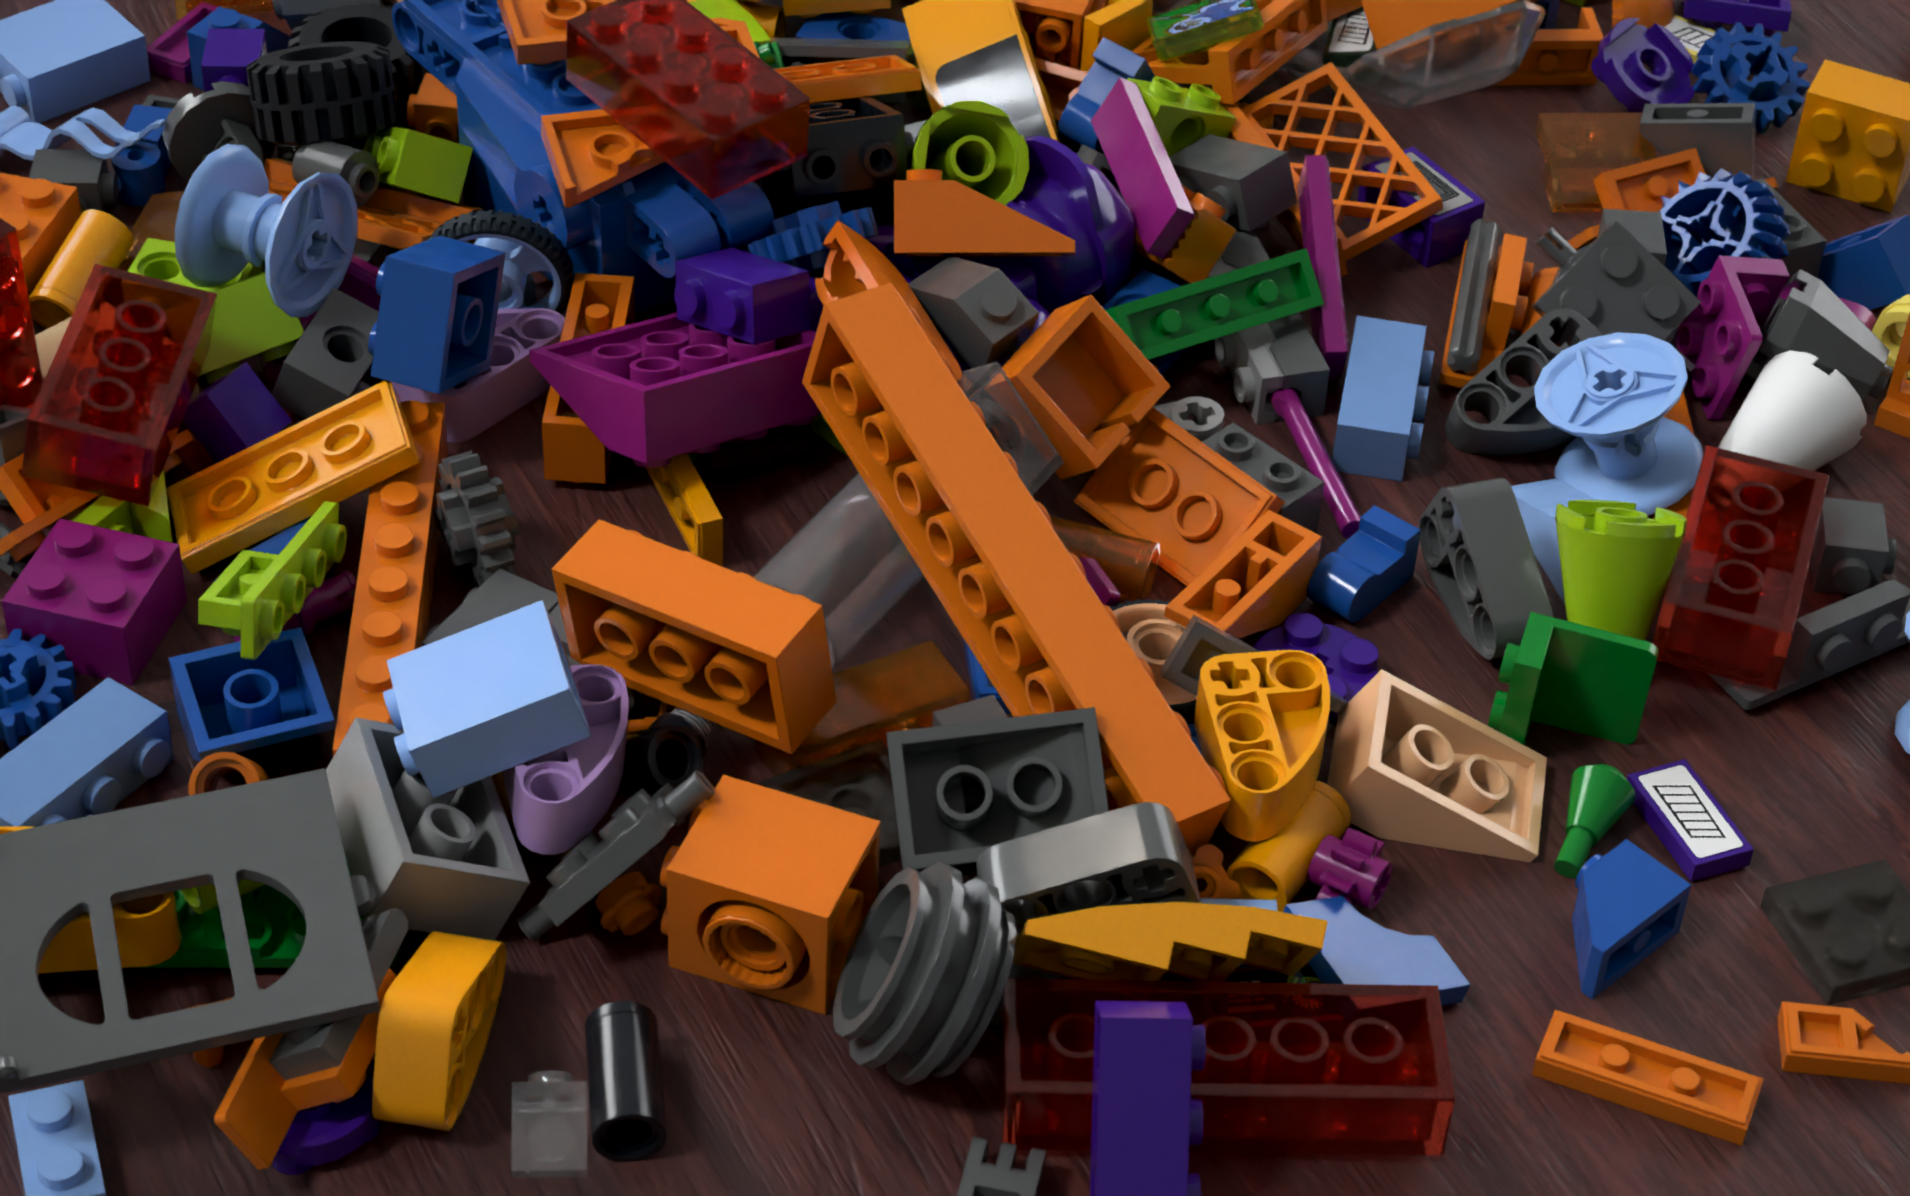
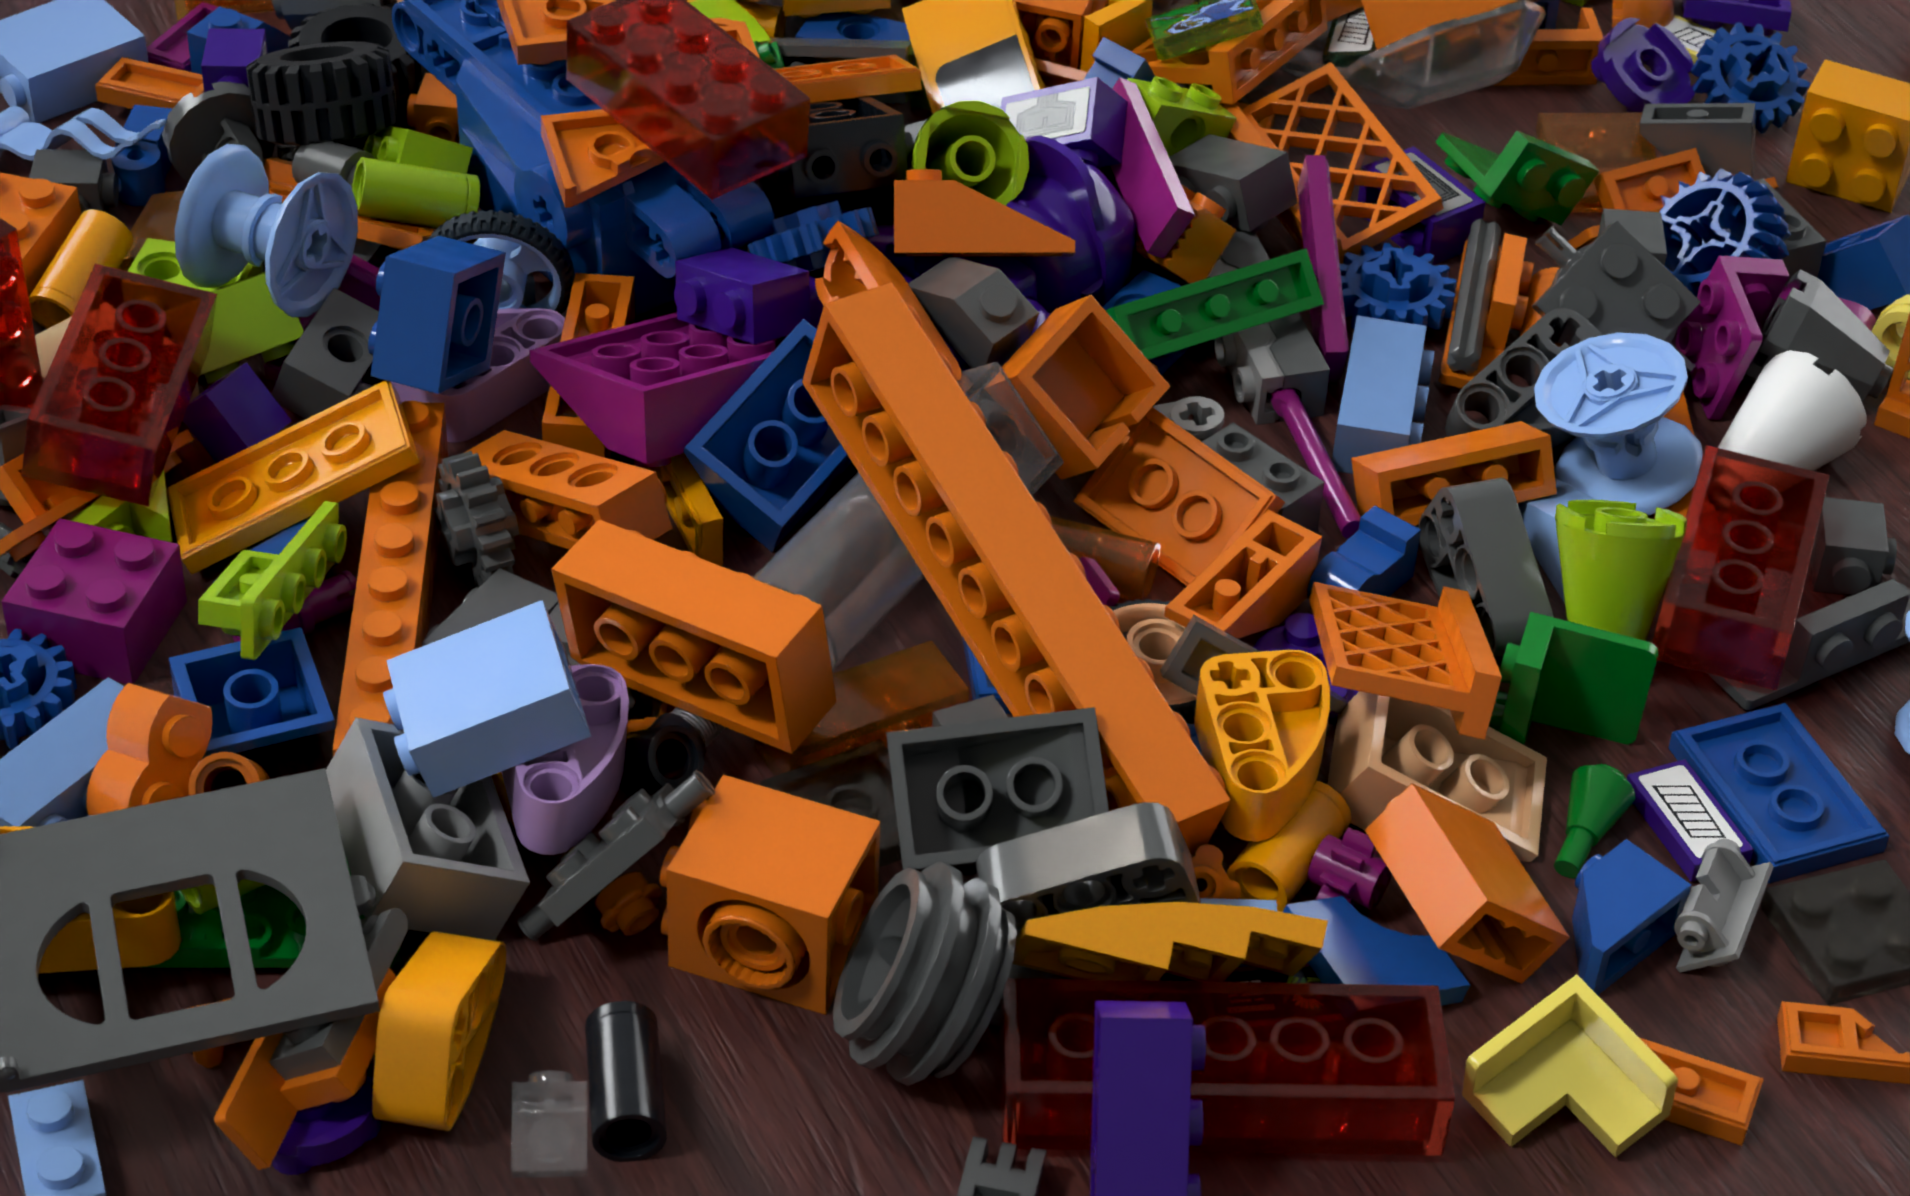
none -> orange brick [86,683,212,815]
none -> orange tile [95,57,204,109]
none -> lime pin [352,157,480,228]
none -> orange brick [463,430,673,550]
none -> blue slope [683,318,852,552]
none -> brick [1001,77,1128,169]
none -> orange fence [1309,582,1502,740]
none -> blue gear [1340,243,1457,330]
none -> orange brick [1351,421,1557,526]
none -> orange brick [1365,783,1570,984]
none -> green bracket [1435,130,1600,225]
none -> light yellow panel [1462,974,1678,1158]
none -> blue tile [1668,703,1889,884]
none -> light grey hinge [1674,839,1774,973]

